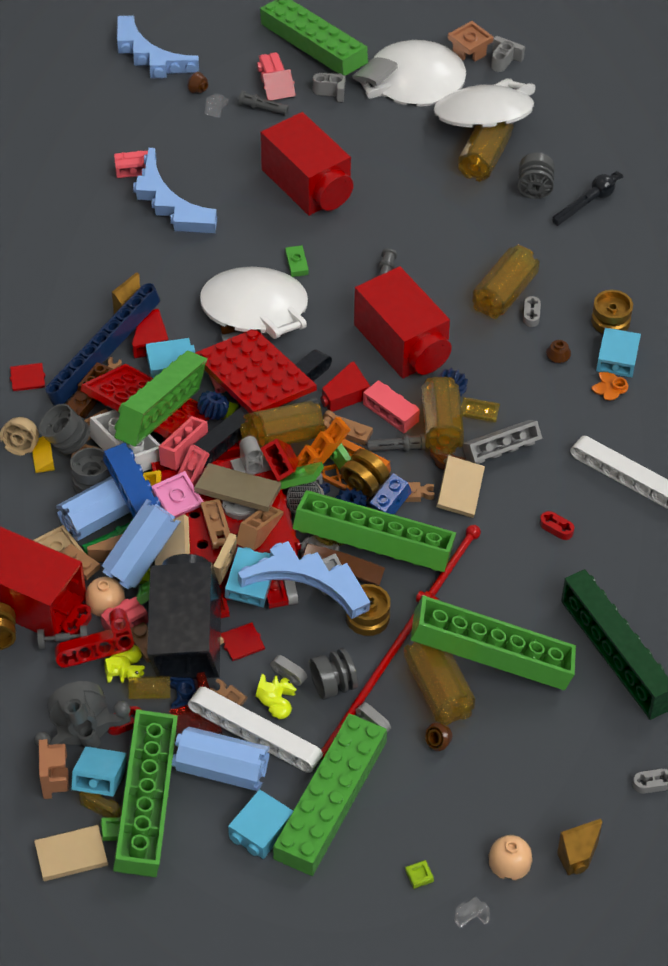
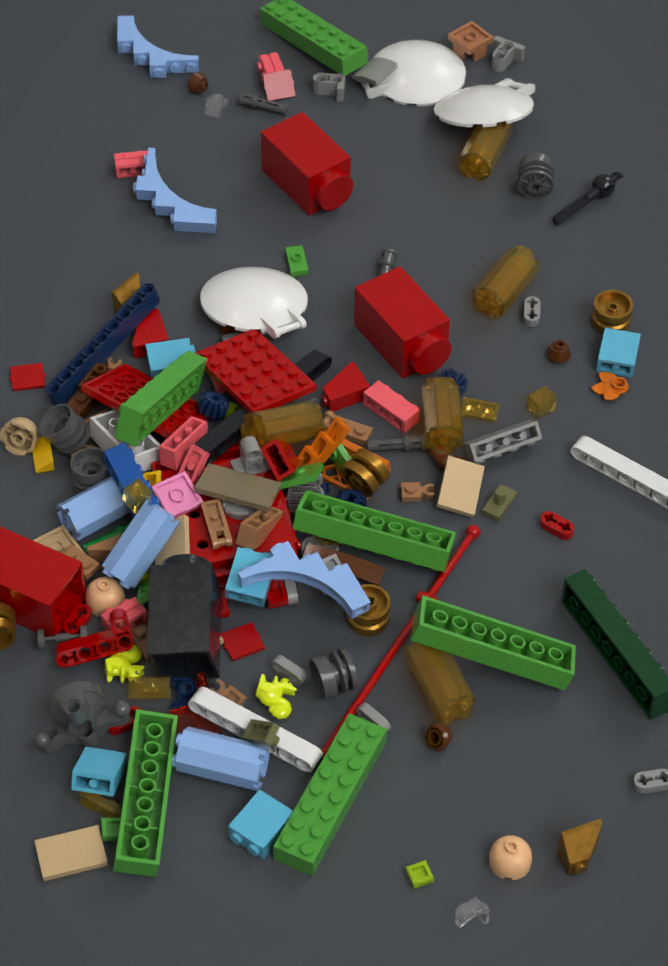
nougat panel [39,739,69,799] -> none
tan tile [213,533,237,585] -> none
blue brick [370,473,412,515] -> none
none -> clear yellow brick [122,478,152,513]
none -> olive tile [242,719,280,747]
none -> olive tile [482,484,517,522]
none -> clear yellow brick [526,386,557,419]

